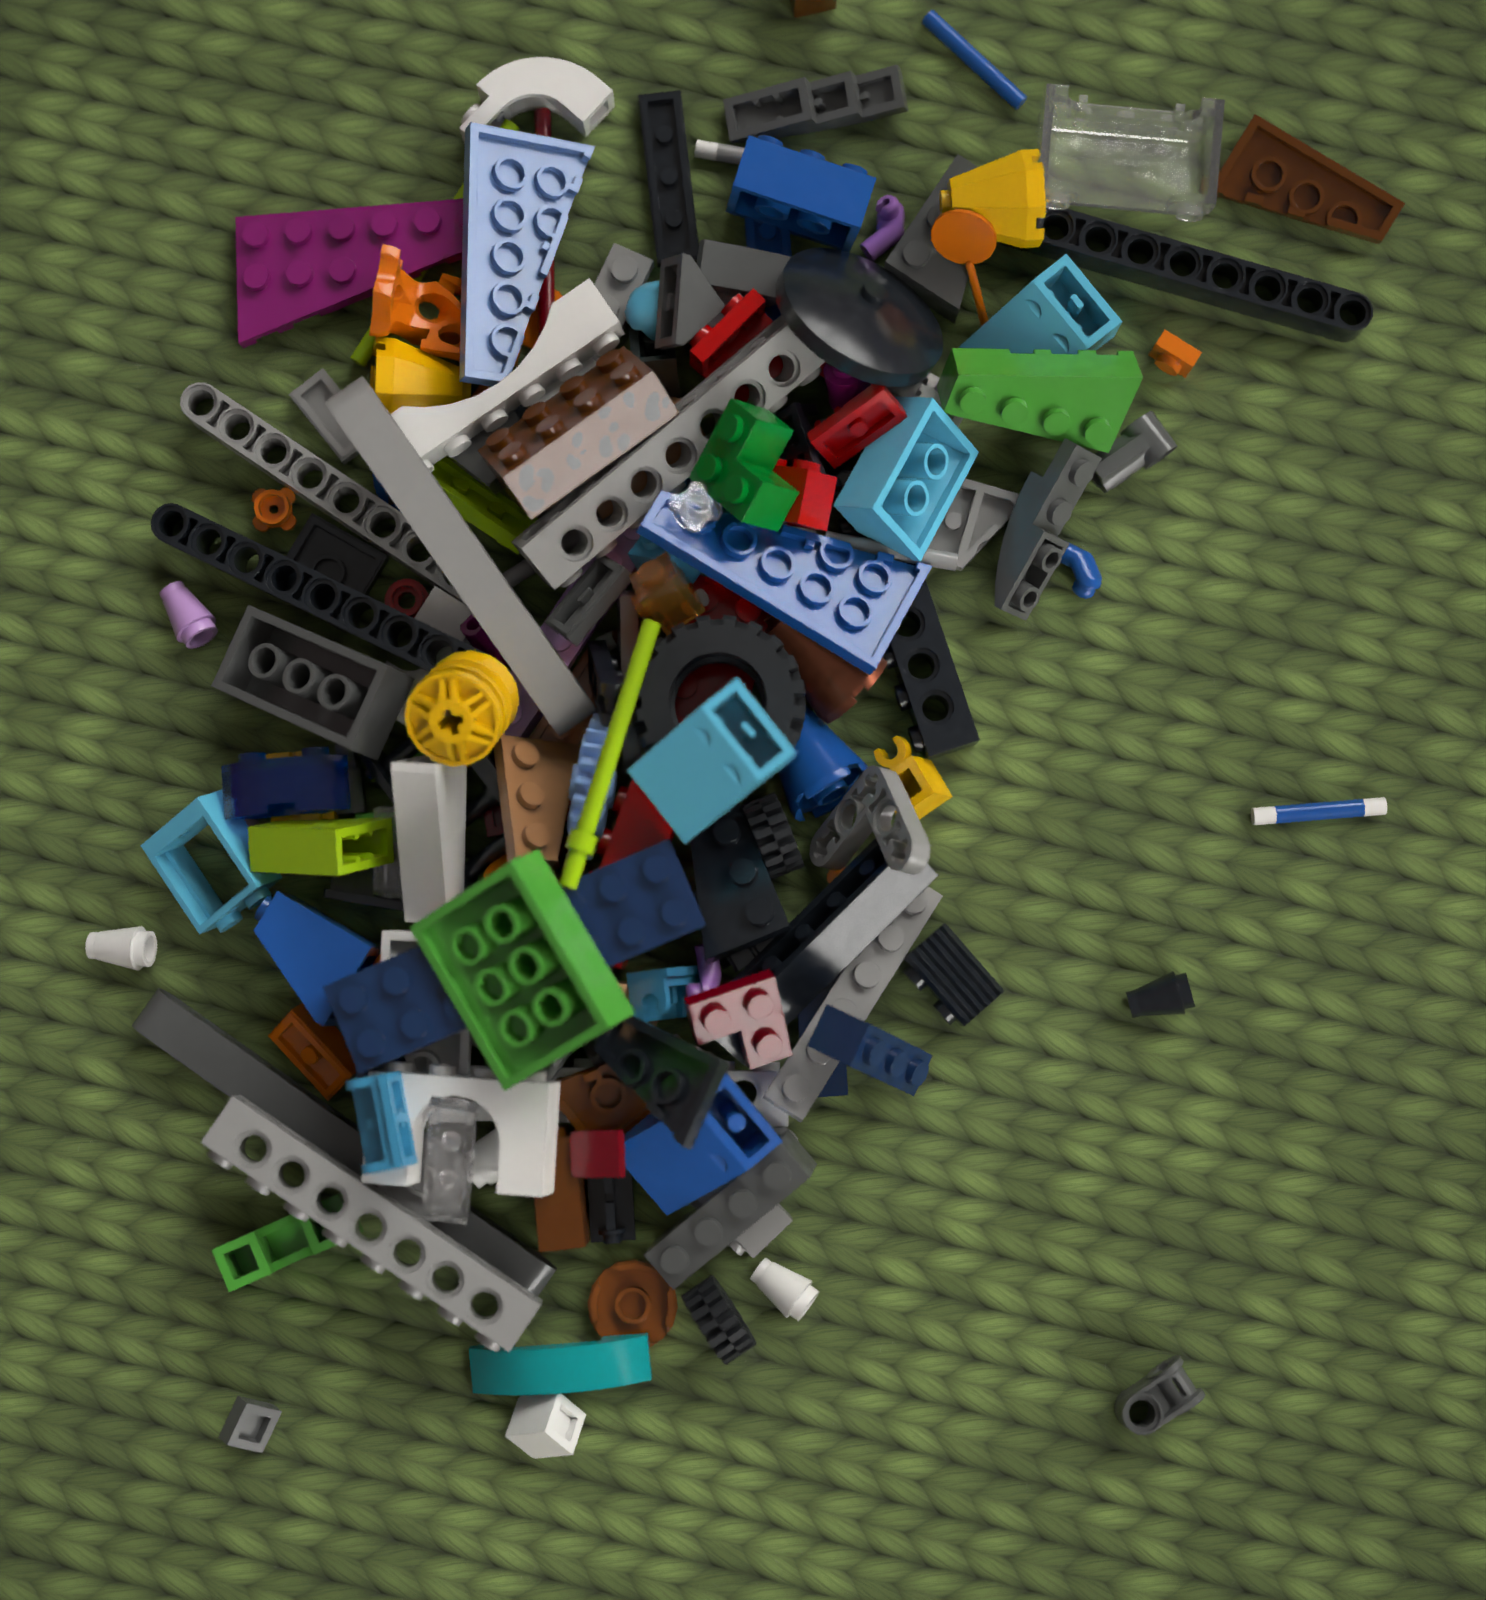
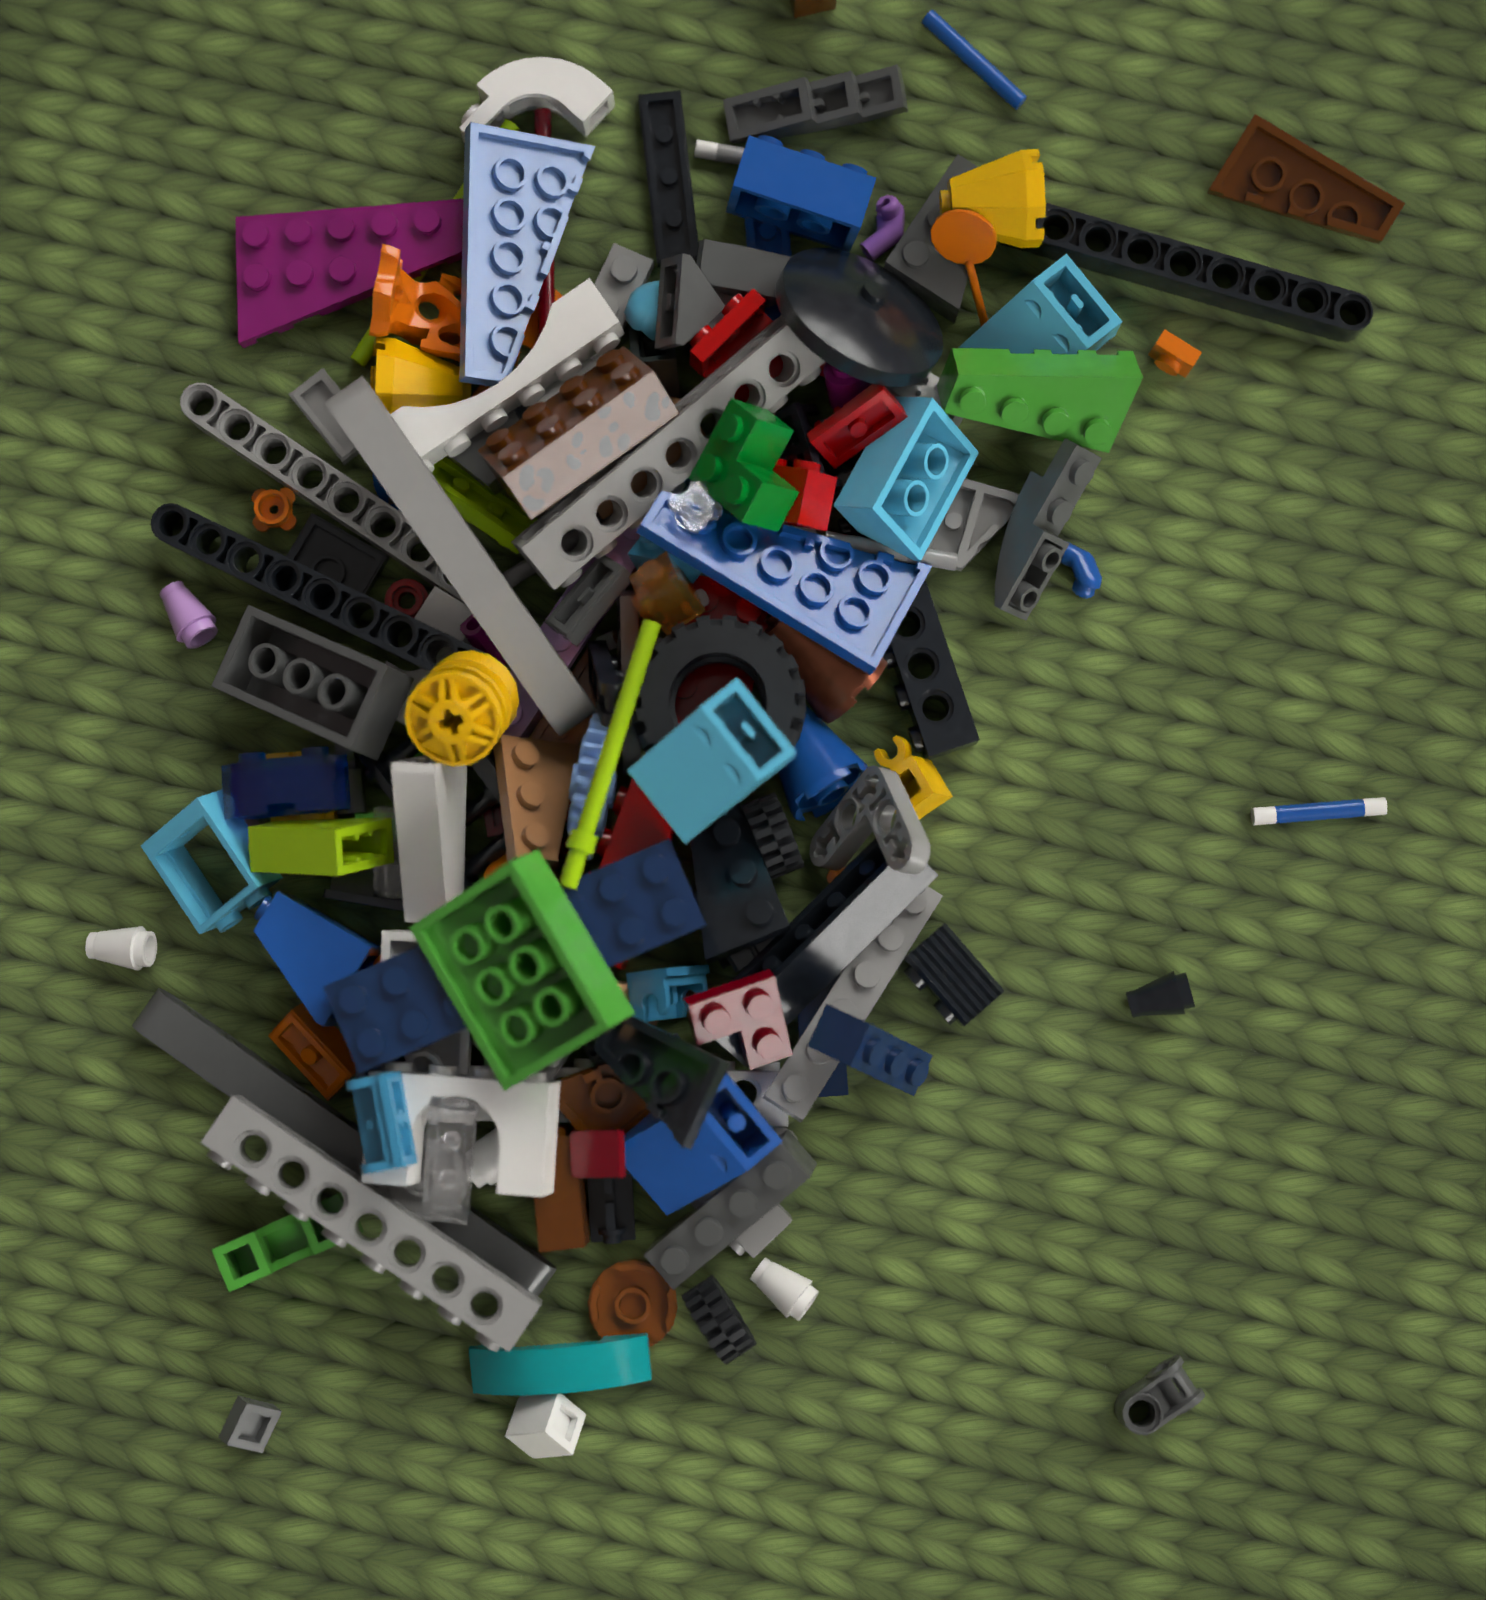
medium lavender arm [685,944,722,997] -> none
clear windscreen [1037,83,1225,222] -> none
dark grey piece [1091,410,1178,494] -> none

